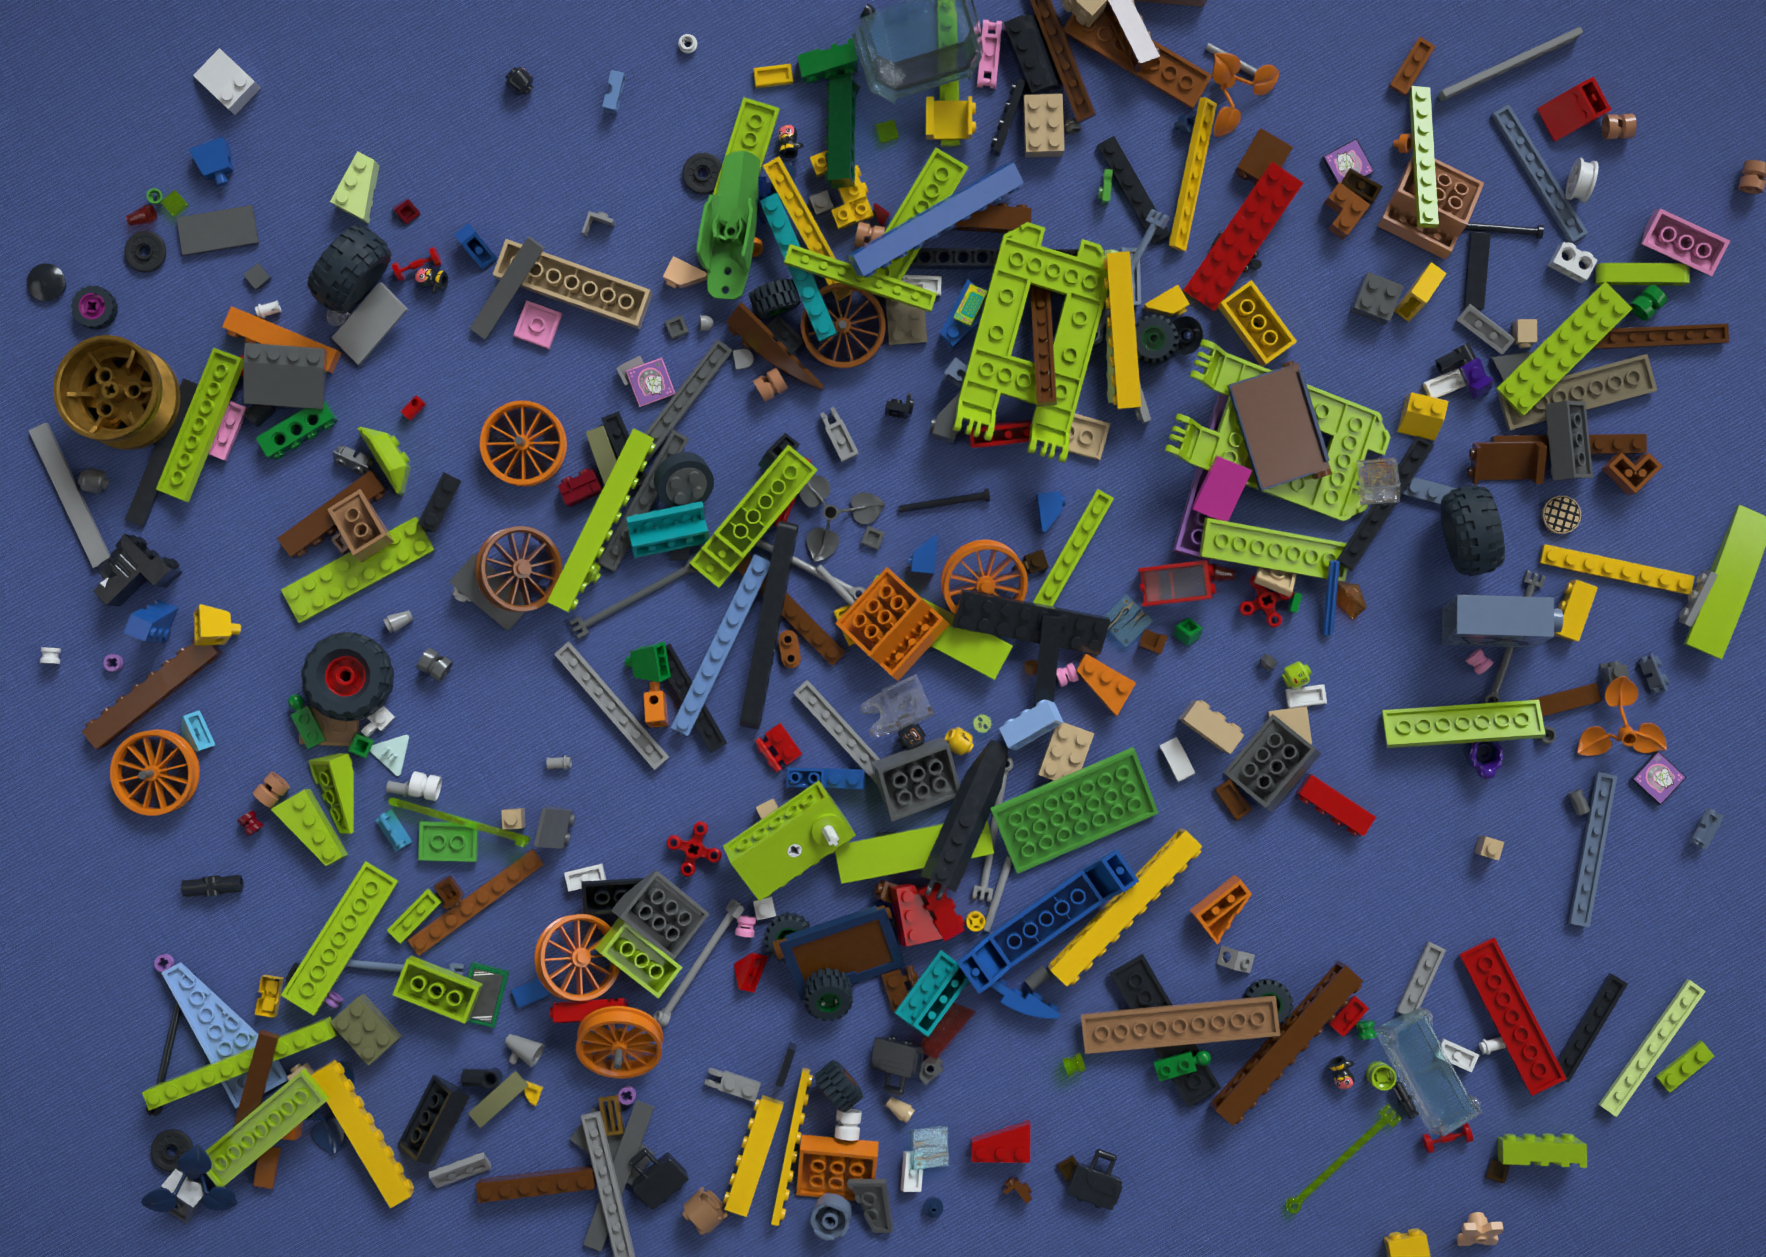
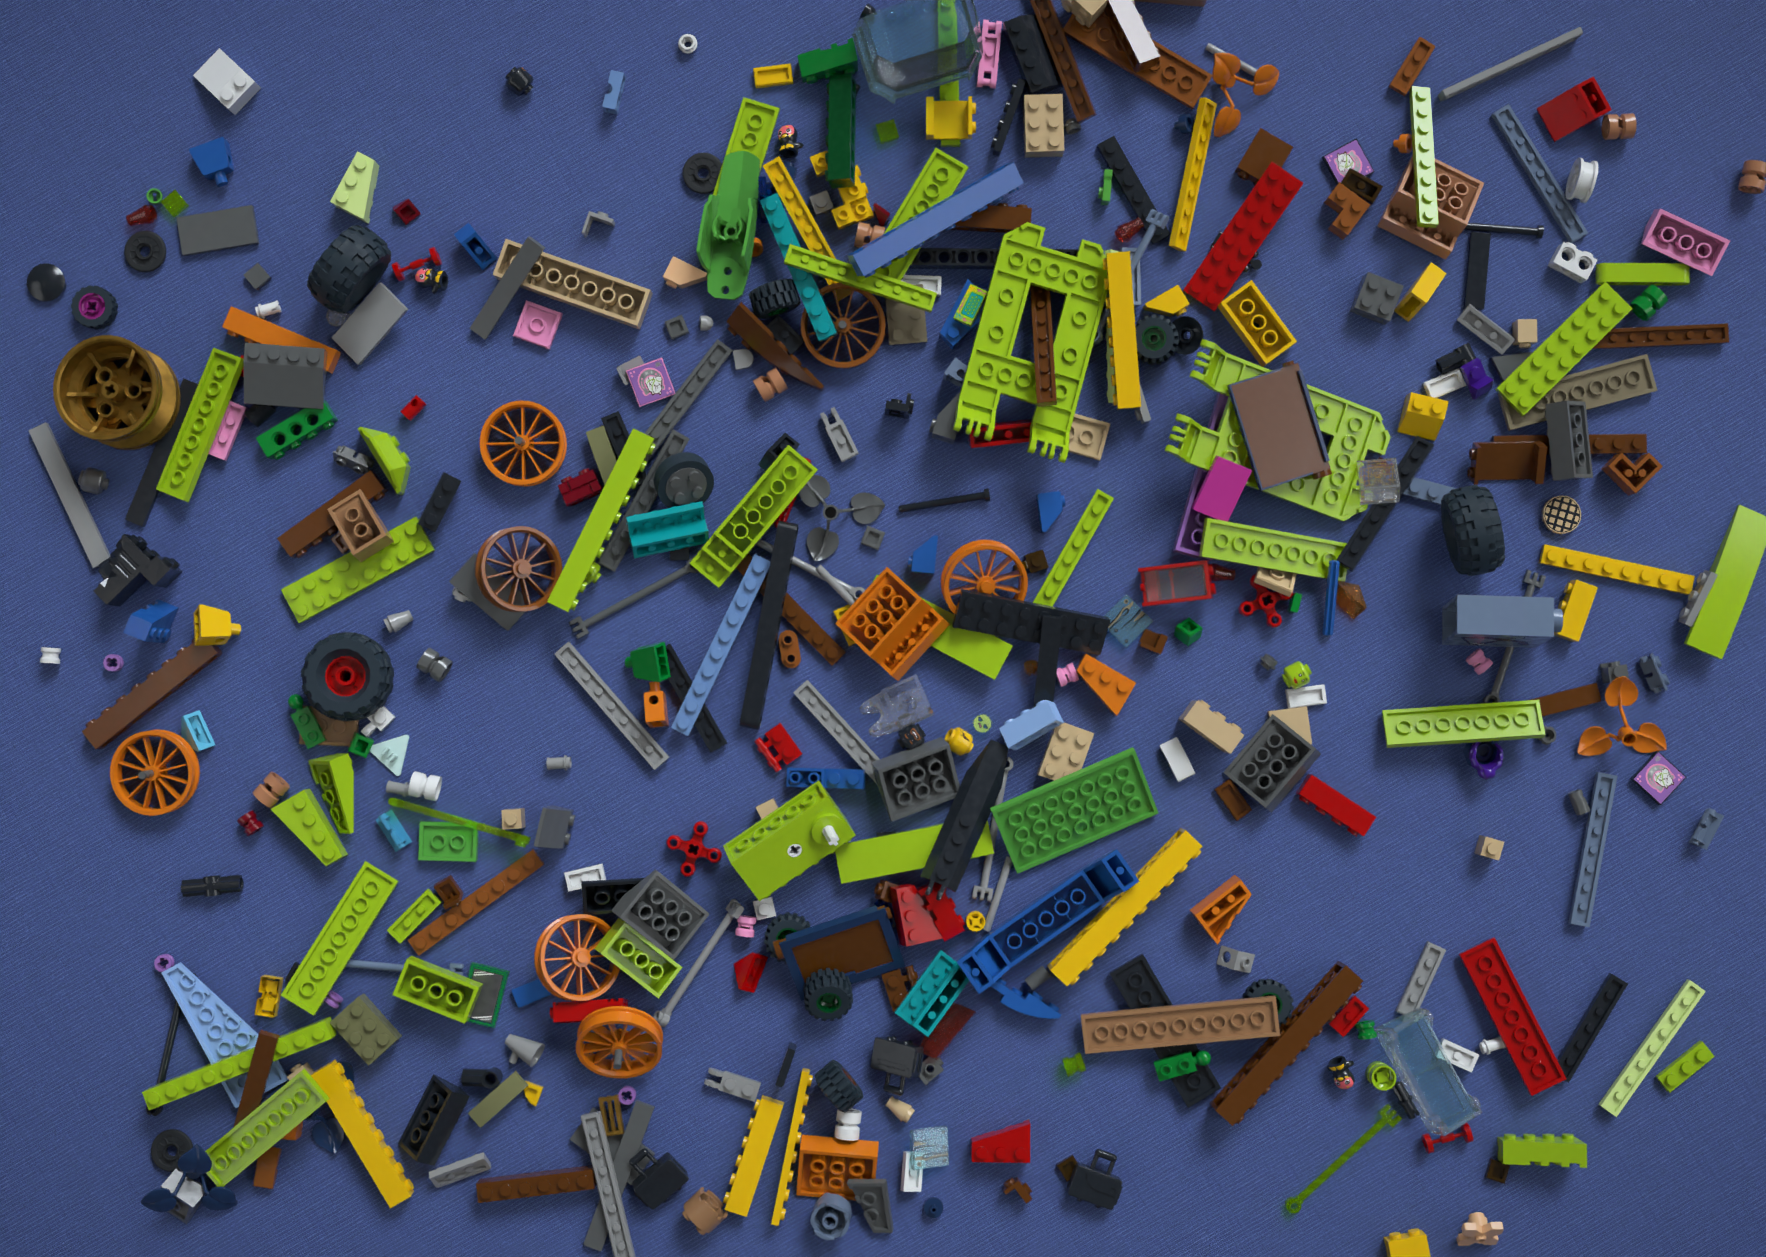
none -> clear red cone [1115,218,1144,243]

